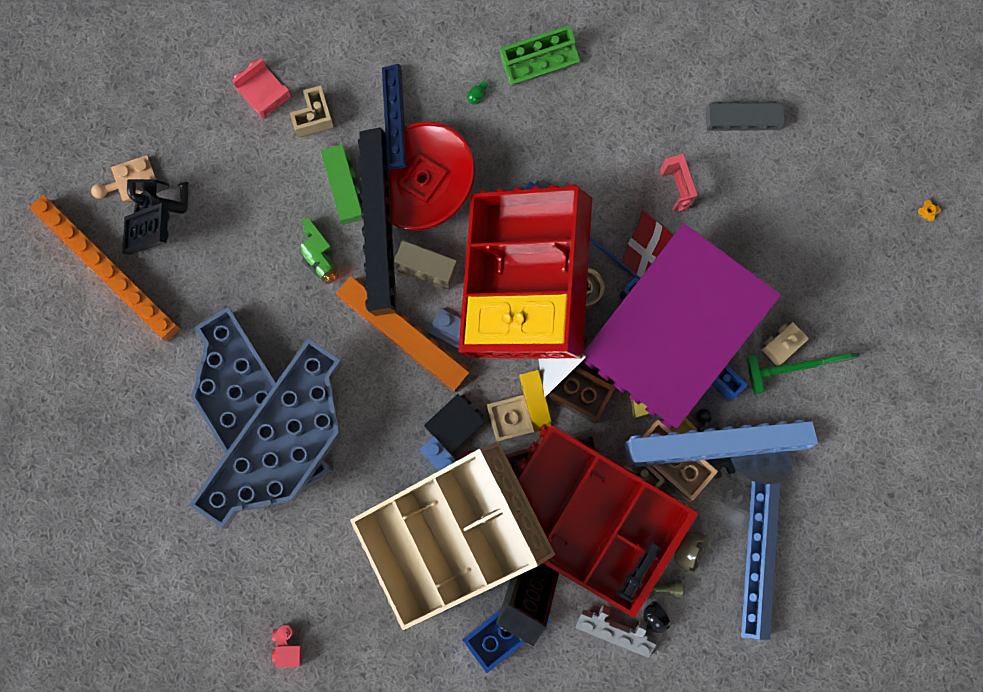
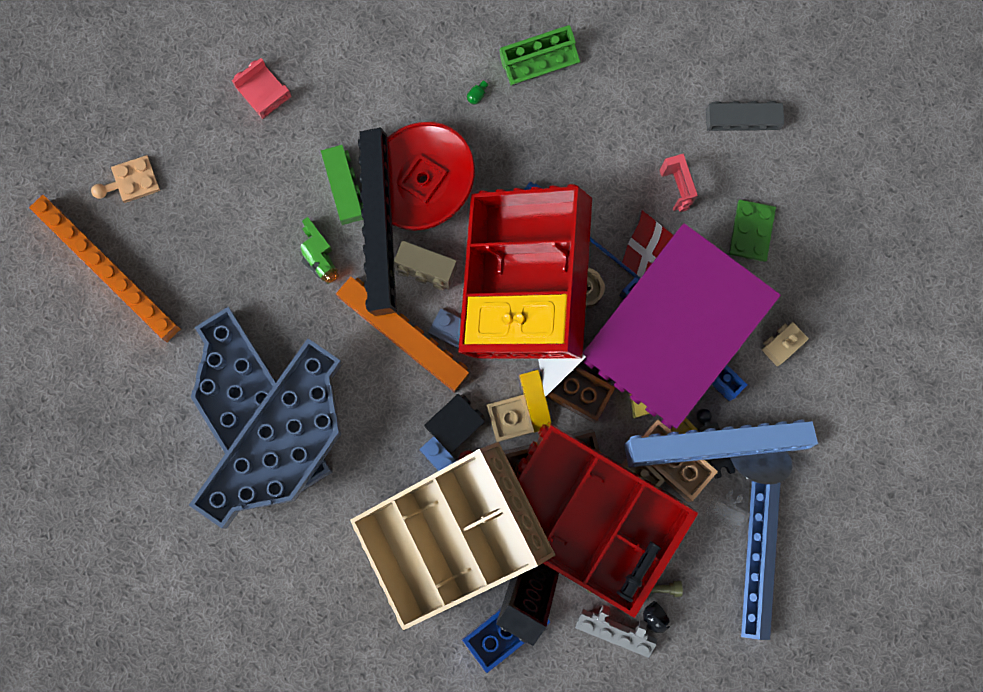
black plate [122,179,189,255] -> none
coral brick [272,624,302,667] -> none
tan brick [290,85,334,138] -> none
dark blue tile [382,64,407,171] -> none
dark tan cylinder [675,532,708,573] -> none
green piece [746,353,860,395] -> none
light orange plate [918,200,941,222] -> none
none -> bright green plate [729,200,776,262]

